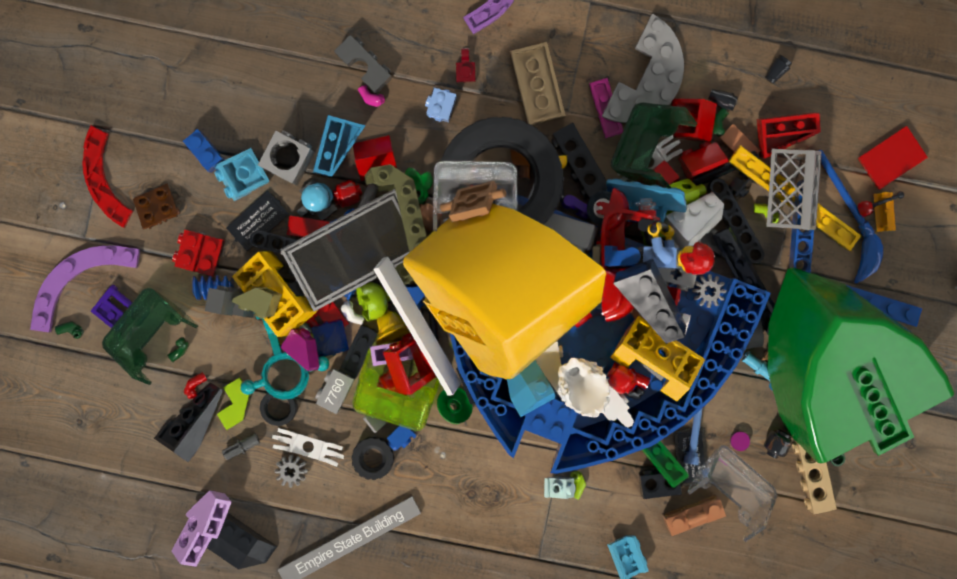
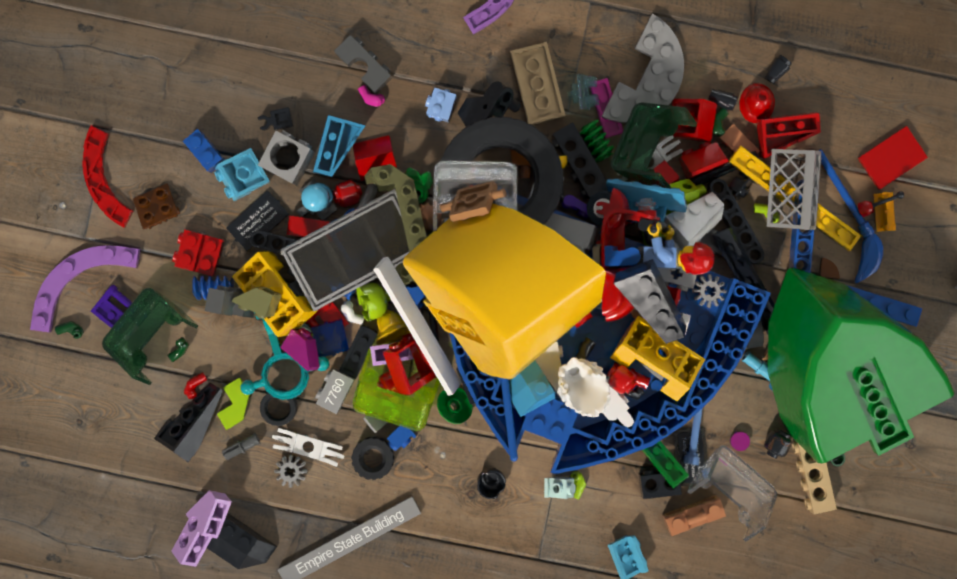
dark red plate [456,48,476,83] -> none
none -> black plate [258,107,294,131]
none -> black piece [458,81,521,127]
none -> black hair [477,468,506,499]
none -> blue piece [498,377,518,462]
none -> clear light blue hips [567,74,599,110]
none -> black arm [575,337,596,360]
none -> green piece [579,119,616,163]
none -> red hat [739,83,775,123]
none -> reddish brown tile [819,258,840,279]

